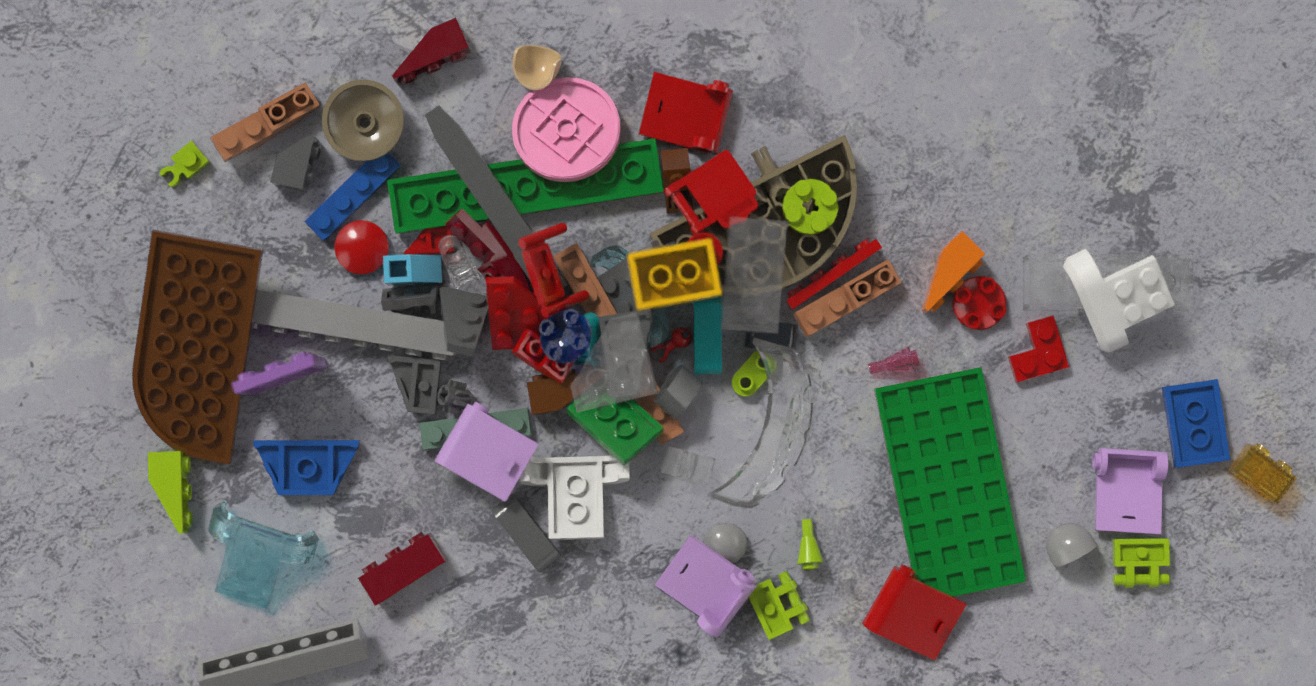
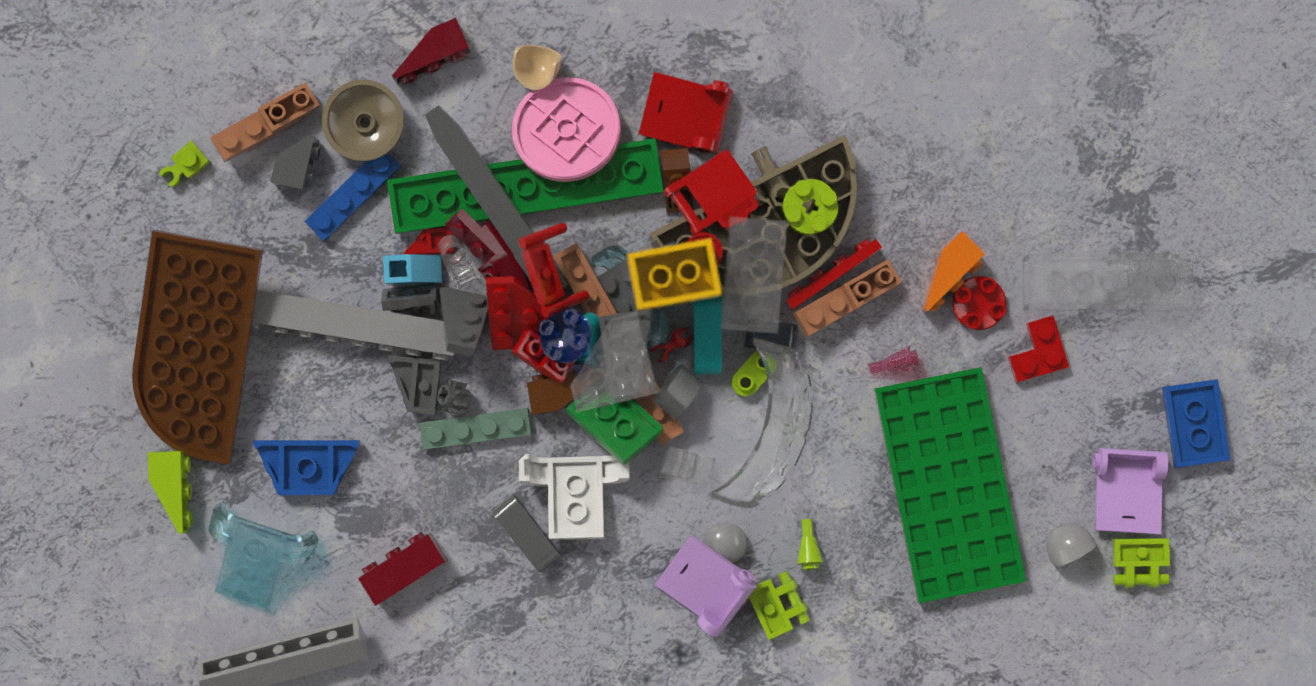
medium lavender plate [232,351,328,396] -> none
red dish [334,220,389,274] -> none
lavender door [434,401,539,502] -> none
red door [862,564,967,660] -> none
white piece [1063,249,1175,353] -> none
clear yellow brick [1227,443,1297,504] -> none

